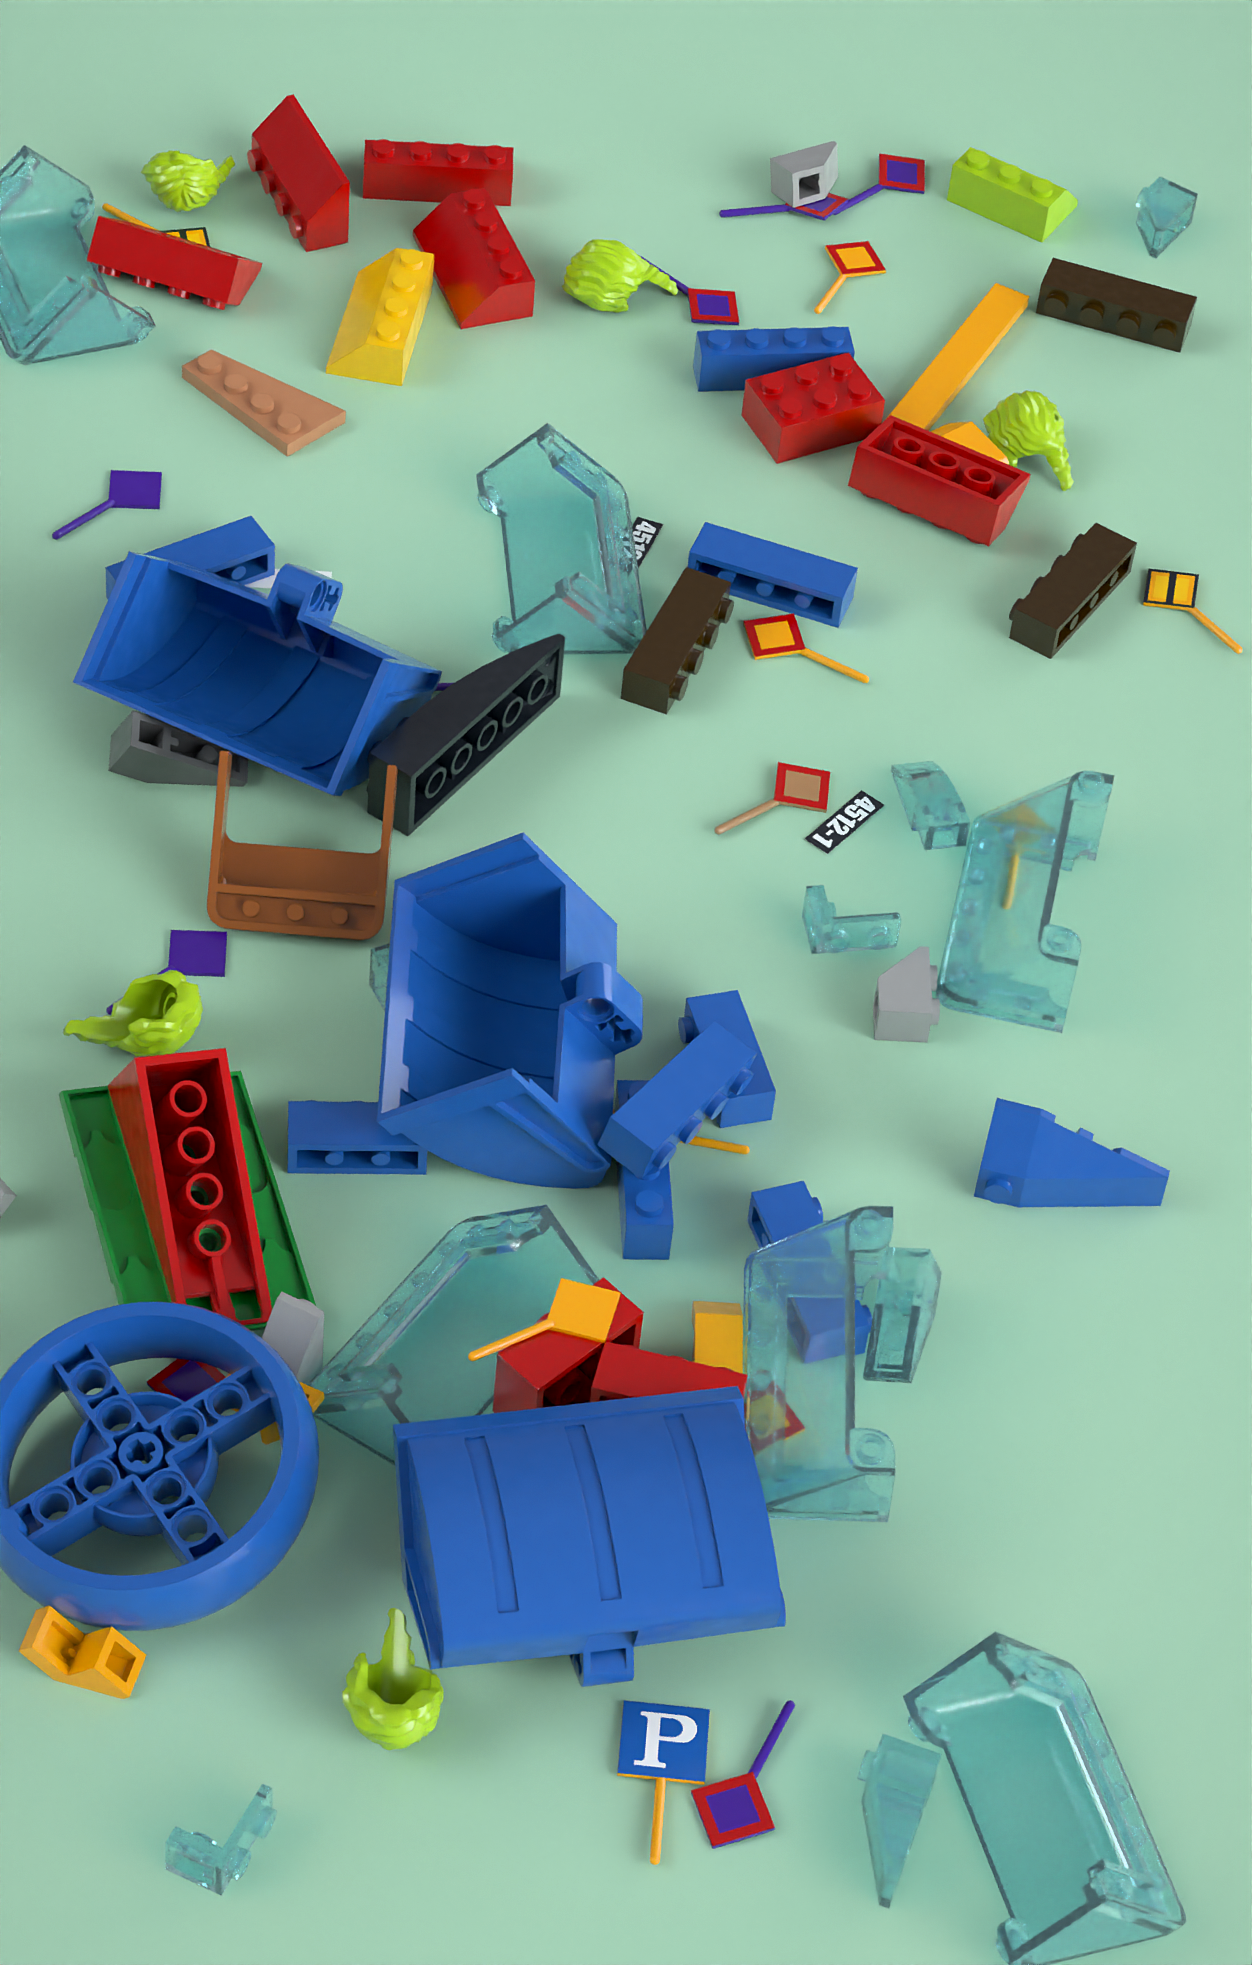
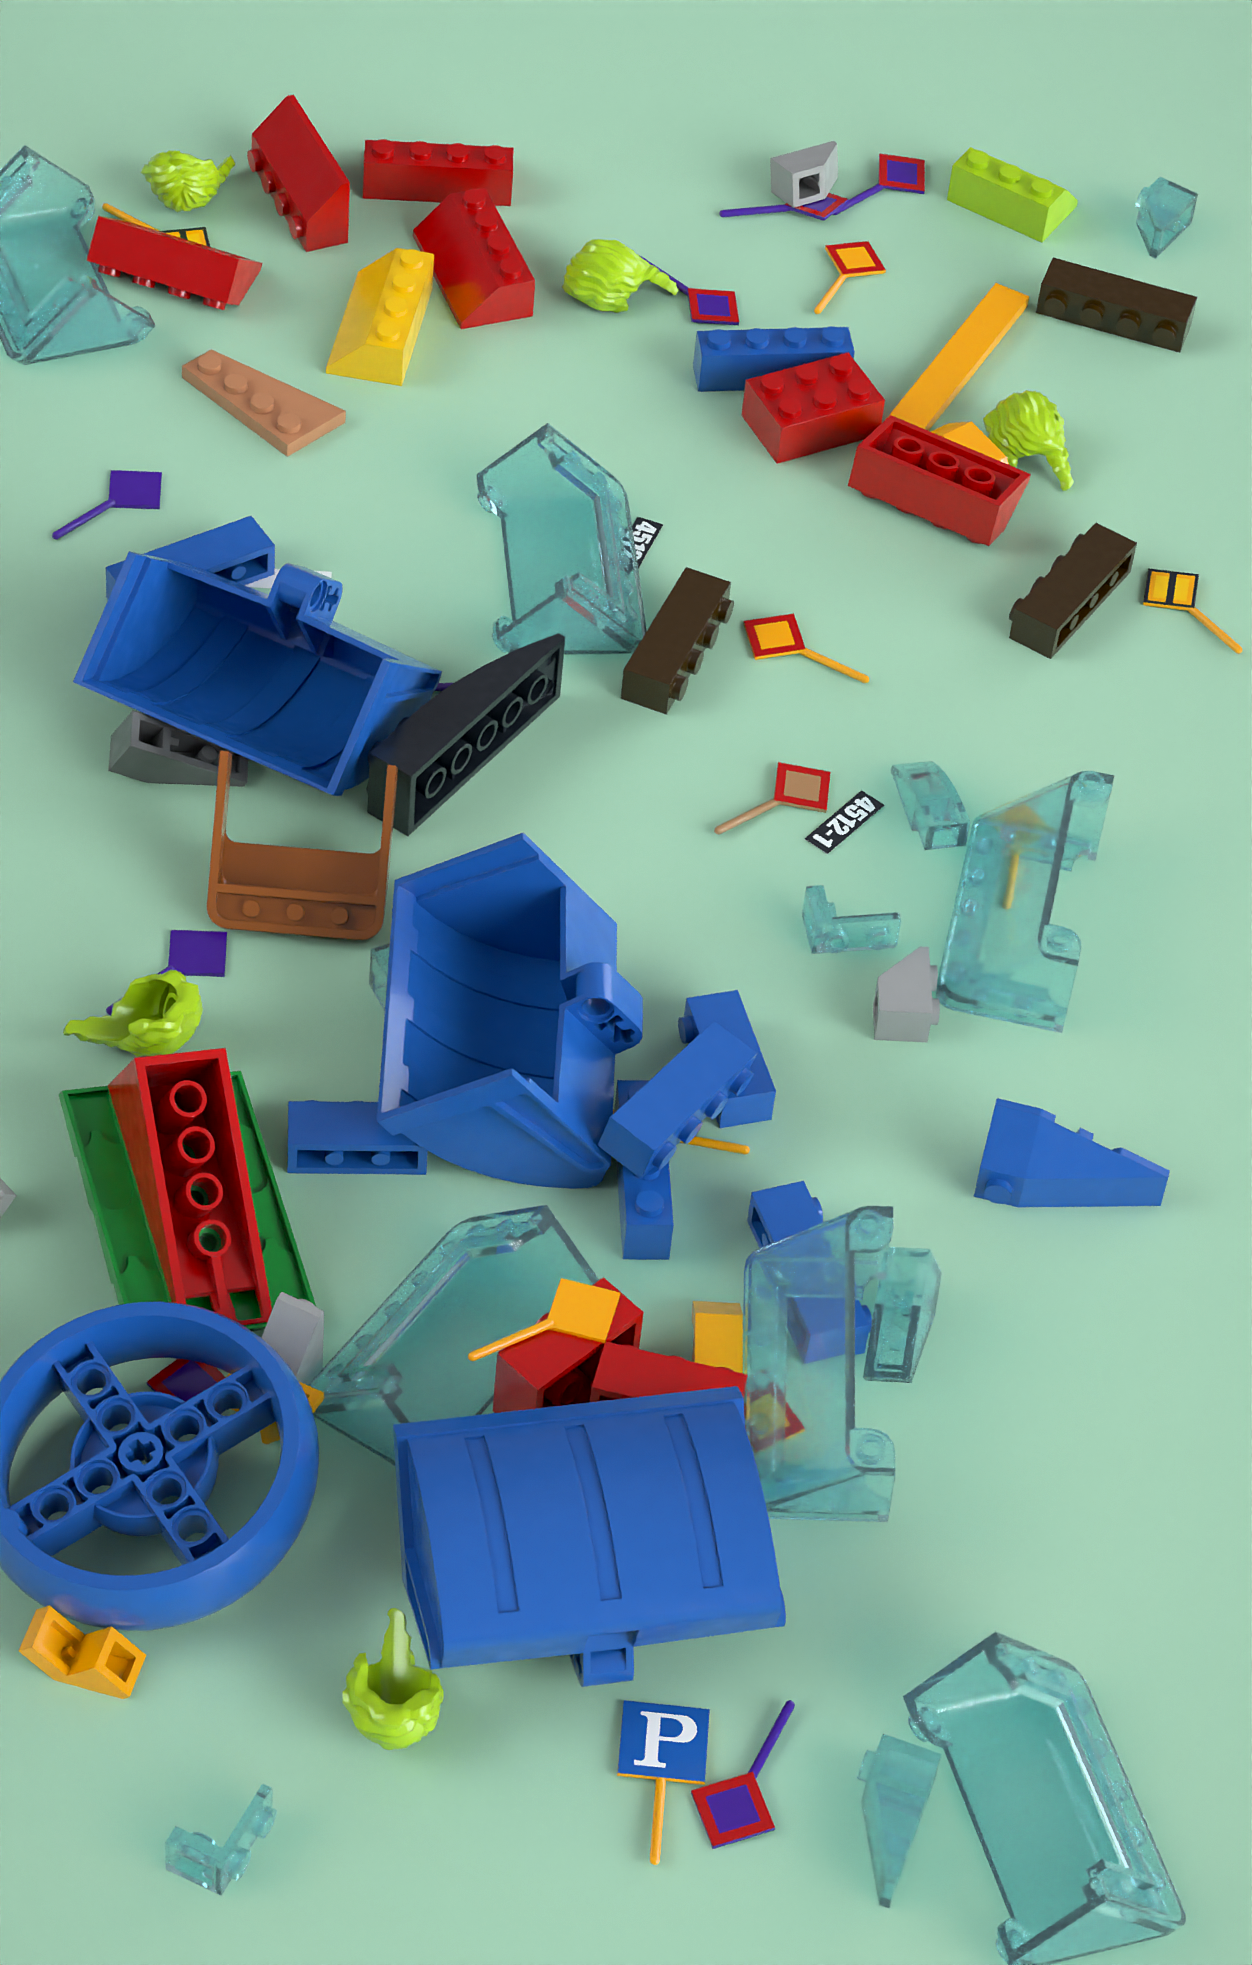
blue brick [688,522,858,628] -> none

